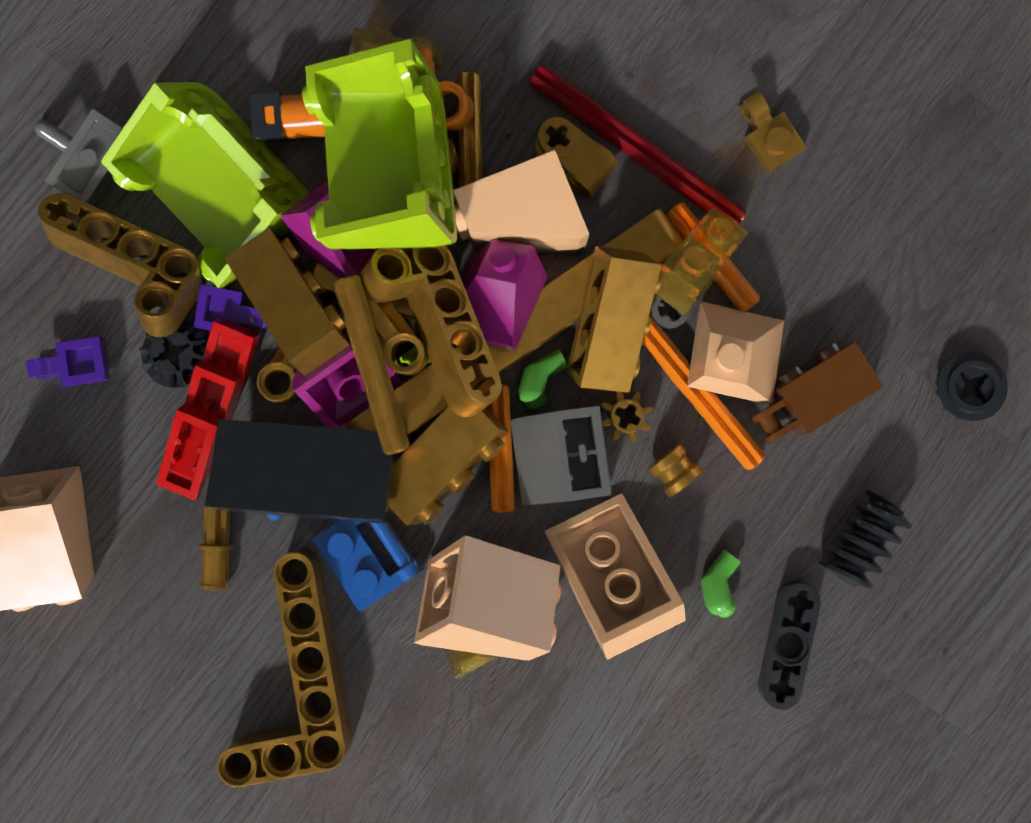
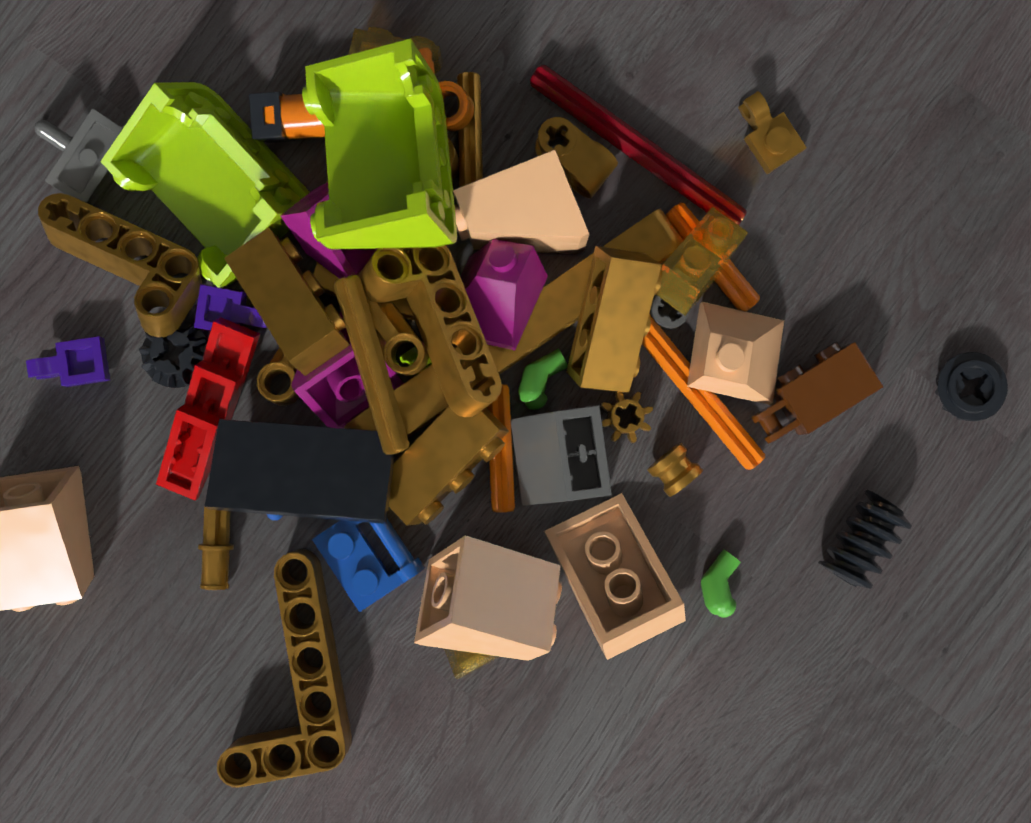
black beam [758,581,821,710] -> none

